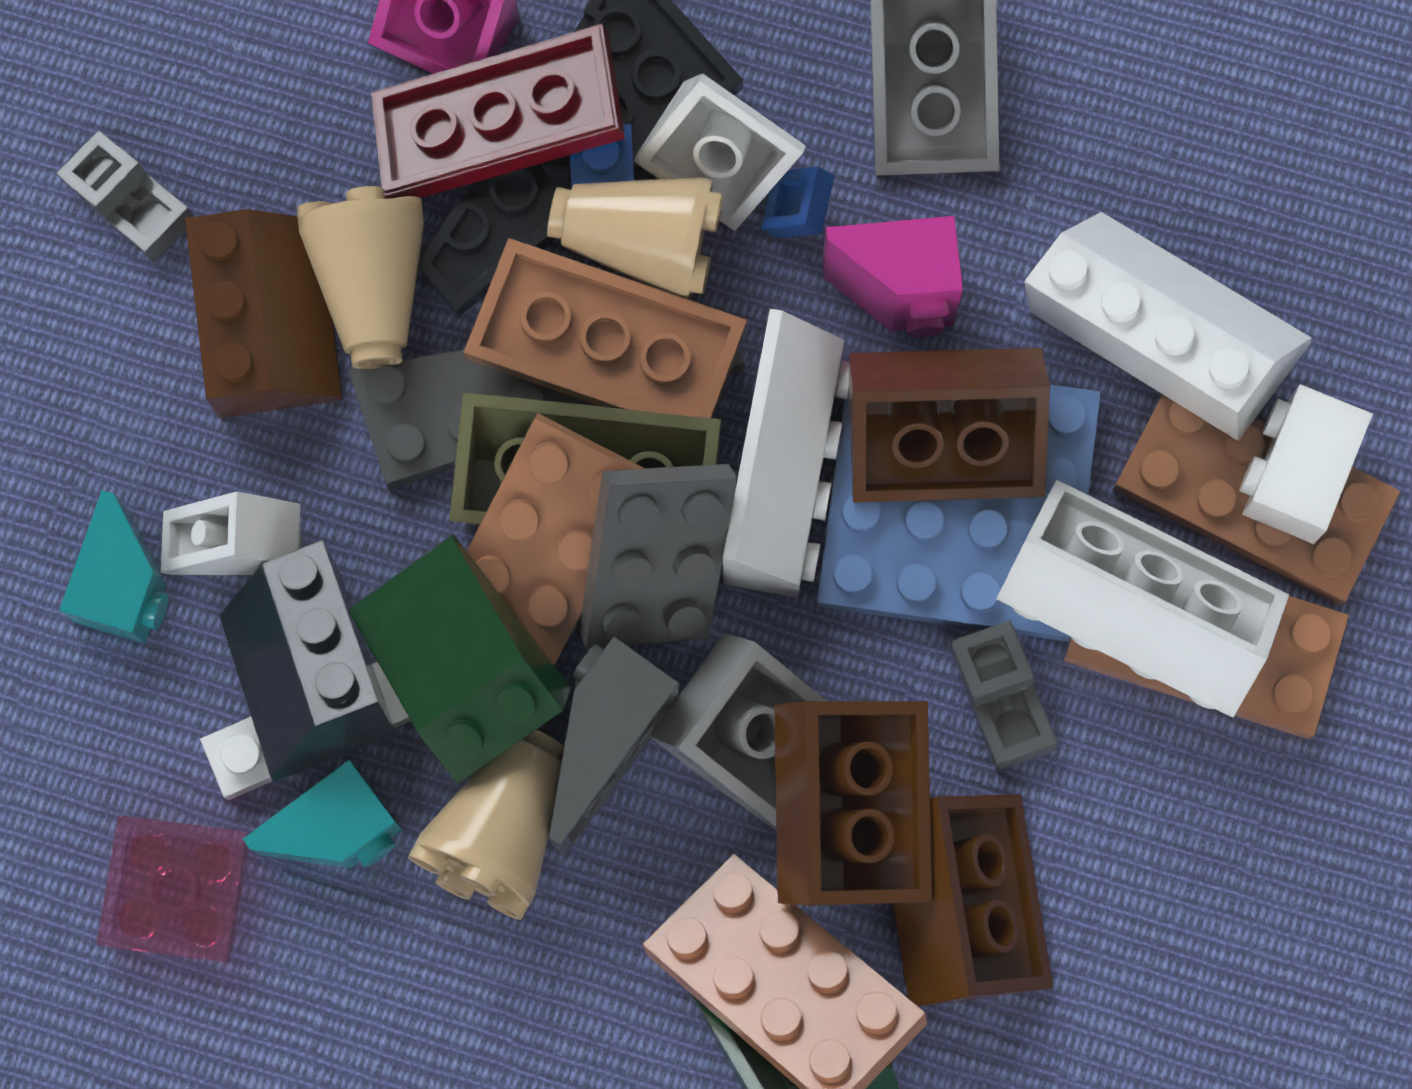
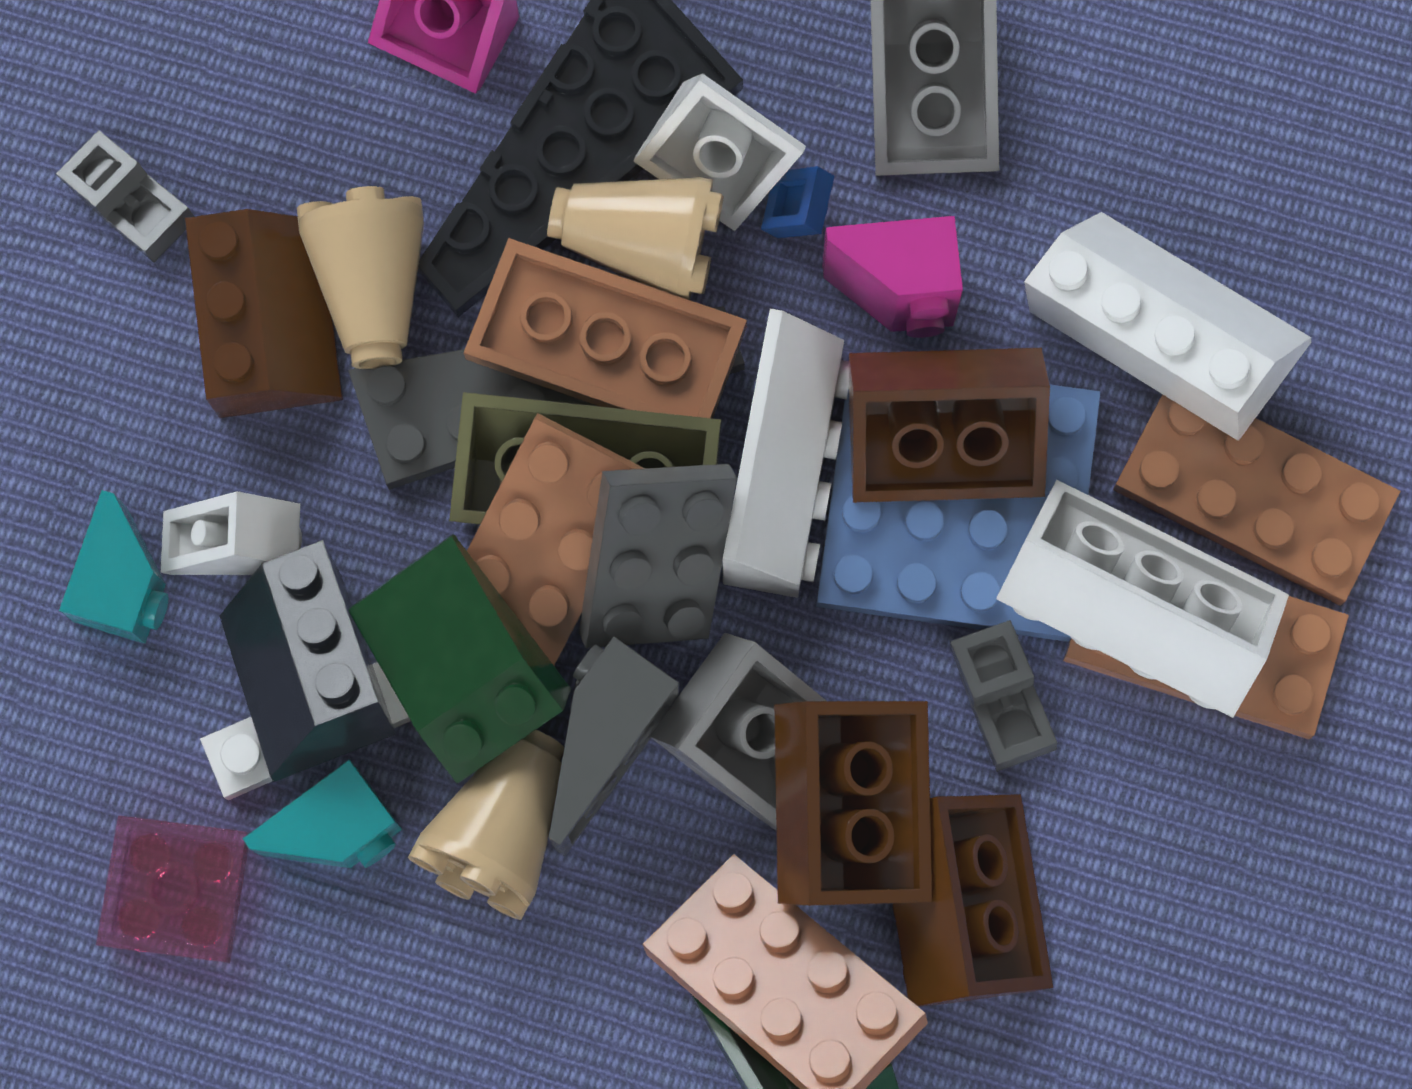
tile [371,24,625,199] -> none
blue plate [570,124,634,188] -> none
white brick [1239,384,1373,544] -> none

